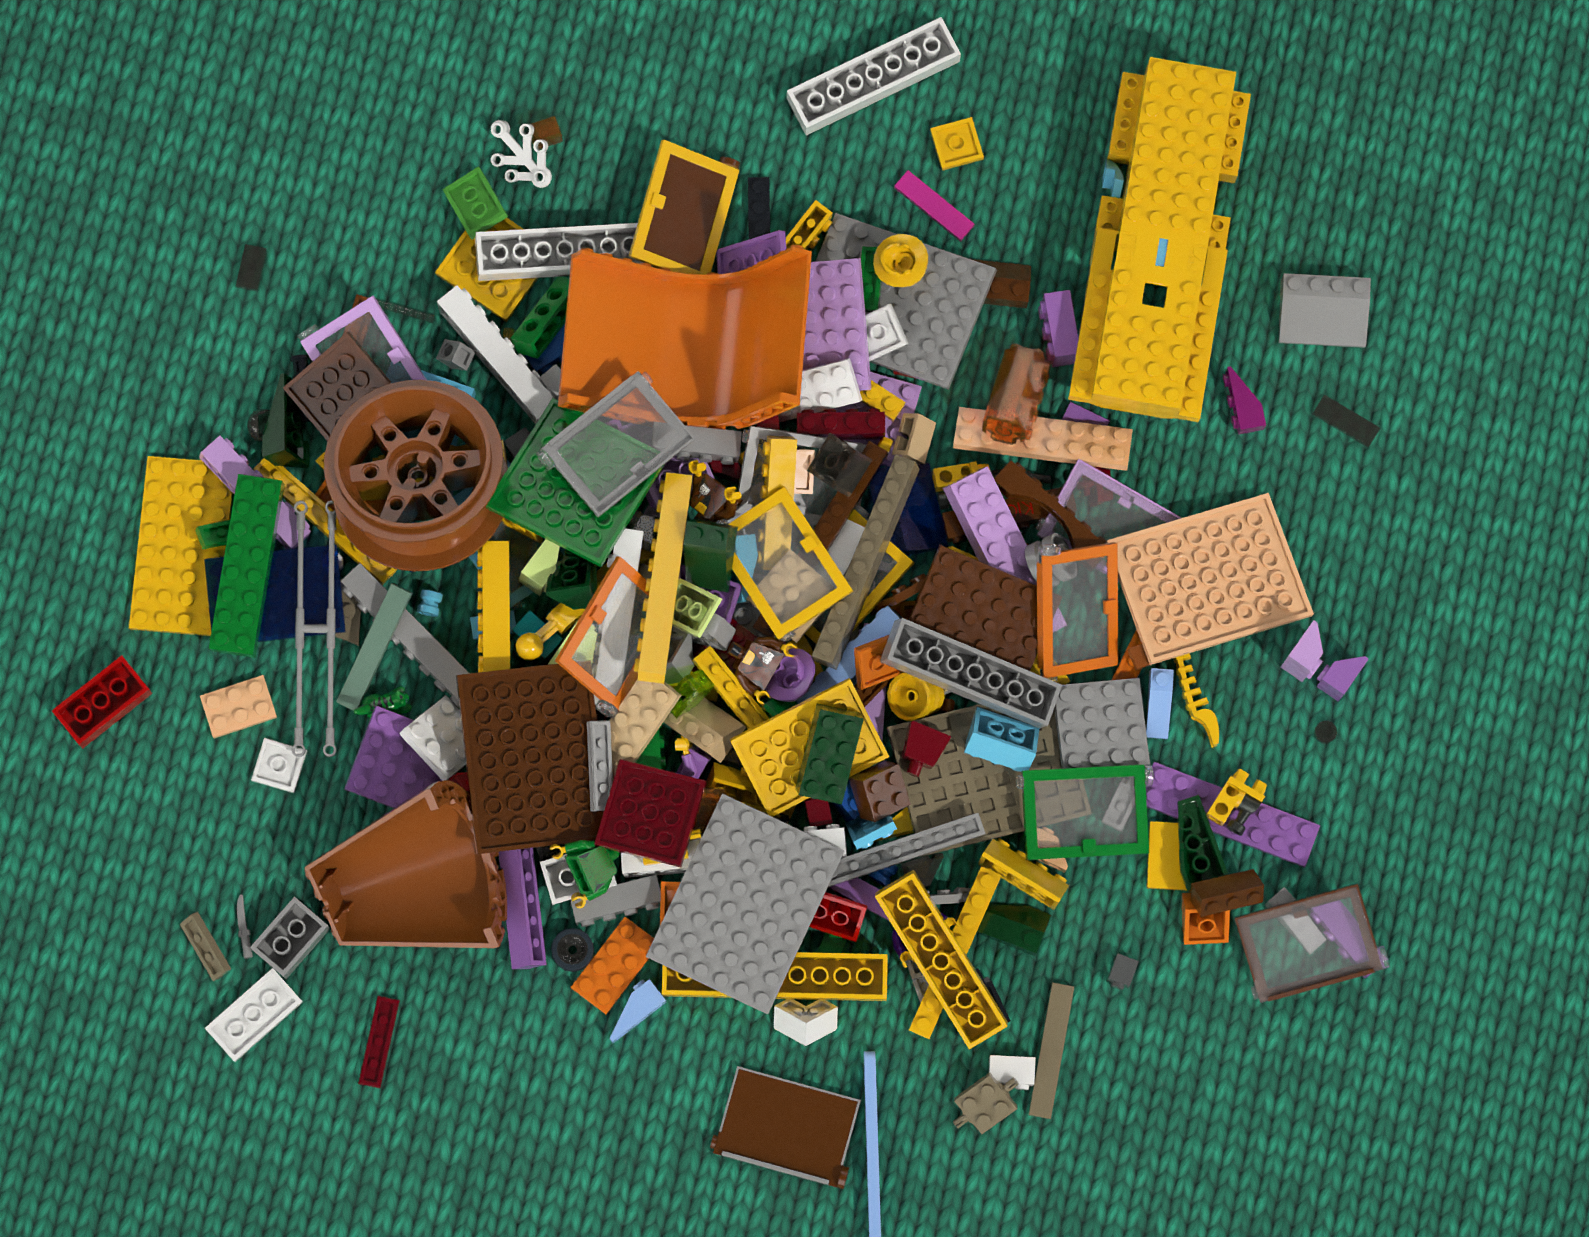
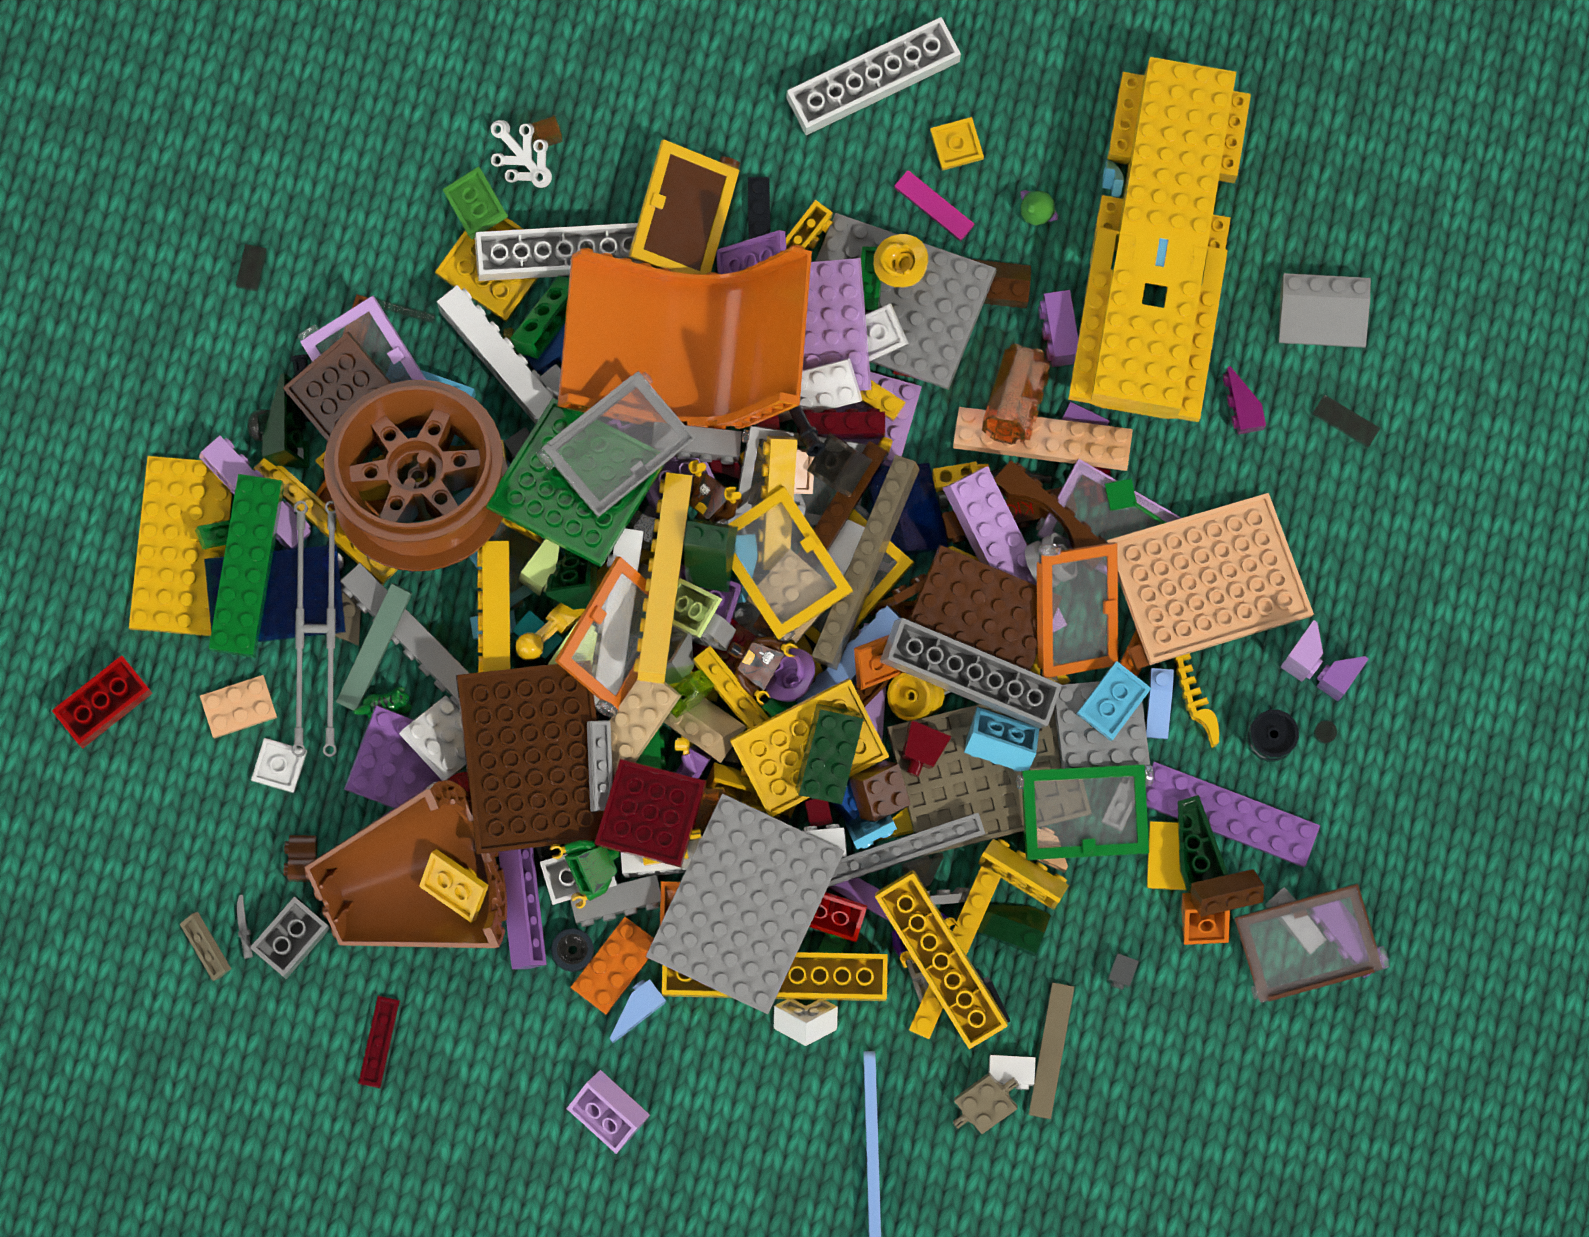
white plate [205,968,303,1062] -> none
medium azure wheel [417,590,443,617] -> none
light grey brick [436,339,476,371] -> none
reddish brown door [710,1066,861,1189] -> none
blue wheel [869,865,899,887] -> none
tan piece [892,413,936,464] -> none
dark orange hand [938,699,955,713] -> none
yellow hips [1206,769,1267,836] -> none
none -> reddish brown brick [284,835,318,882]
none -> yellow plate [419,849,489,923]
none -> lavender slope [566,1070,650,1154]
none -> black pin [788,405,825,457]
none -> bright green hat [1020,190,1058,226]
none -> medium azure plate [1076,661,1151,741]
none -> green piece [1104,479,1167,524]
none -> black wheel [1247,710,1299,762]

